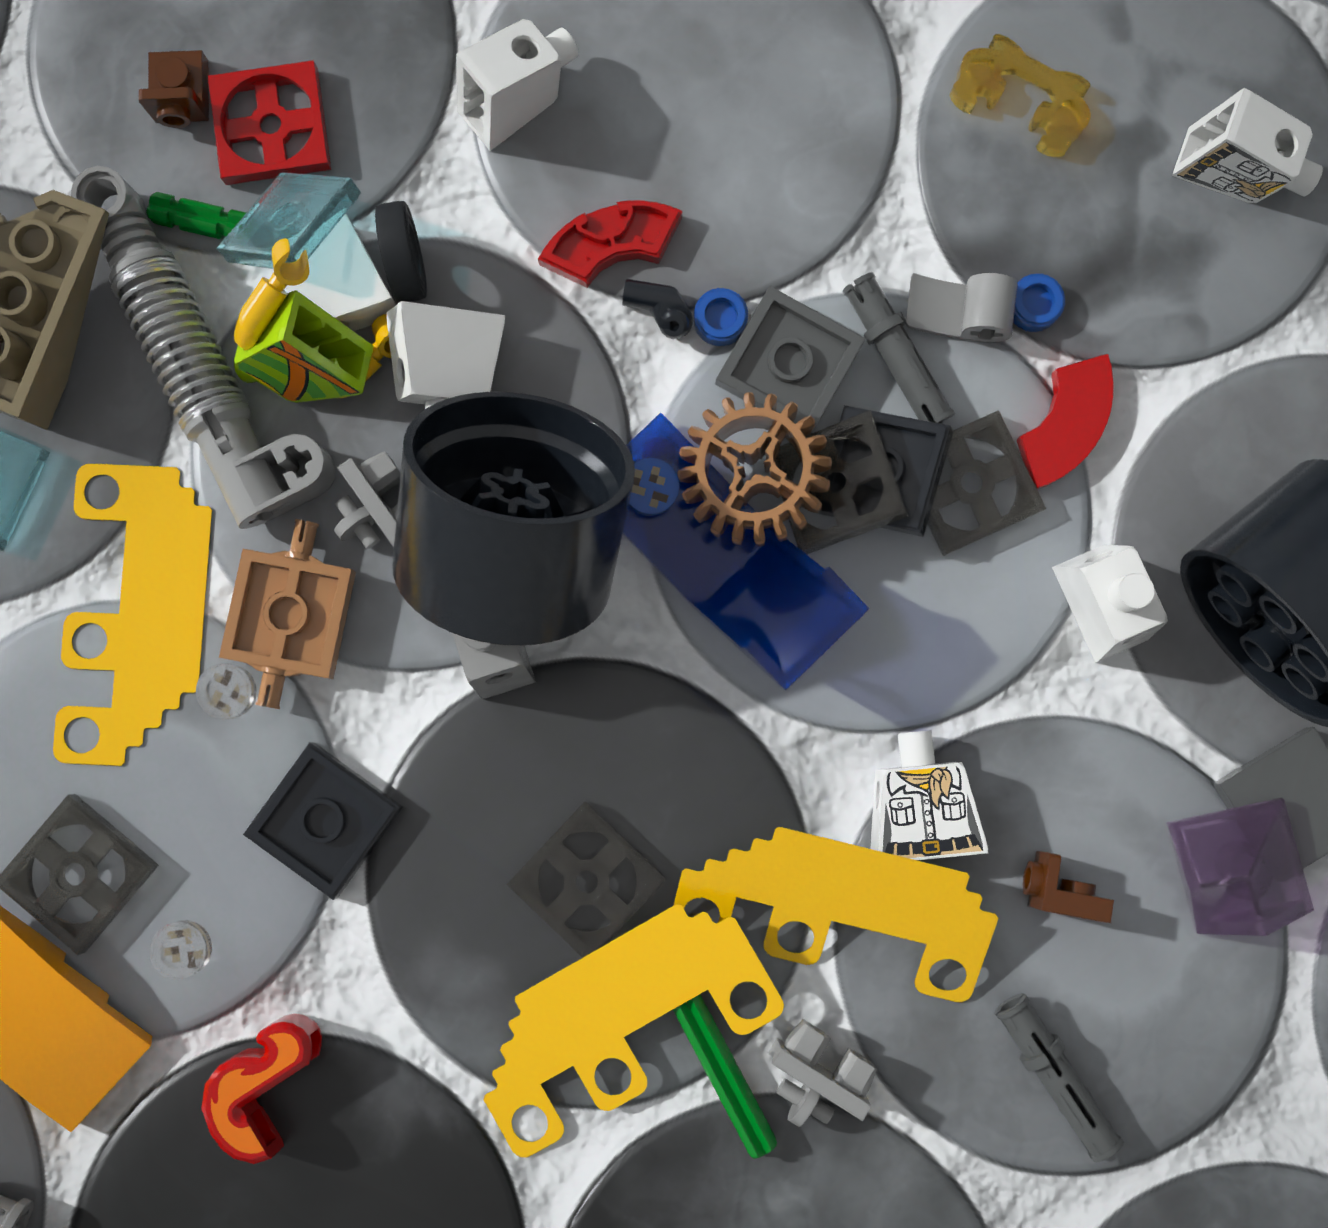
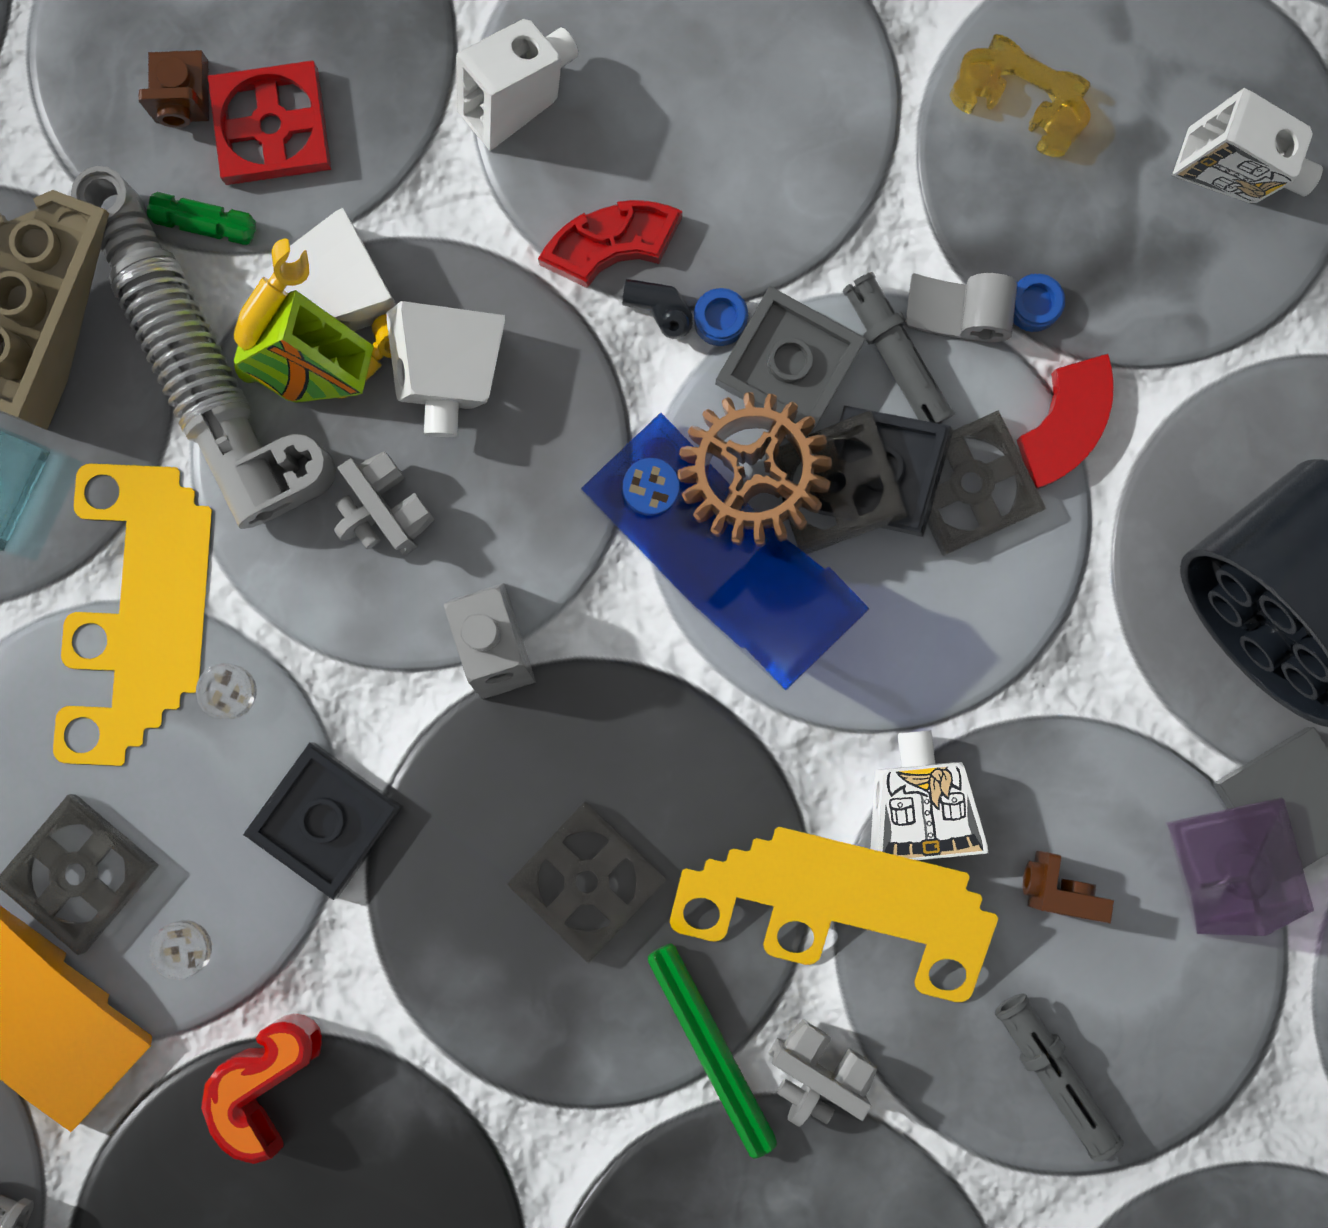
clear light blue tile [216,172,361,269] -> none
medium nougat plate [219,519,356,709] -> none
black tyre [375,201,427,303] -> none
black wheel [392,392,635,646] -> none
yellow piece [483,904,784,1157] -> none
white torso [1052,545,1168,663] -> none

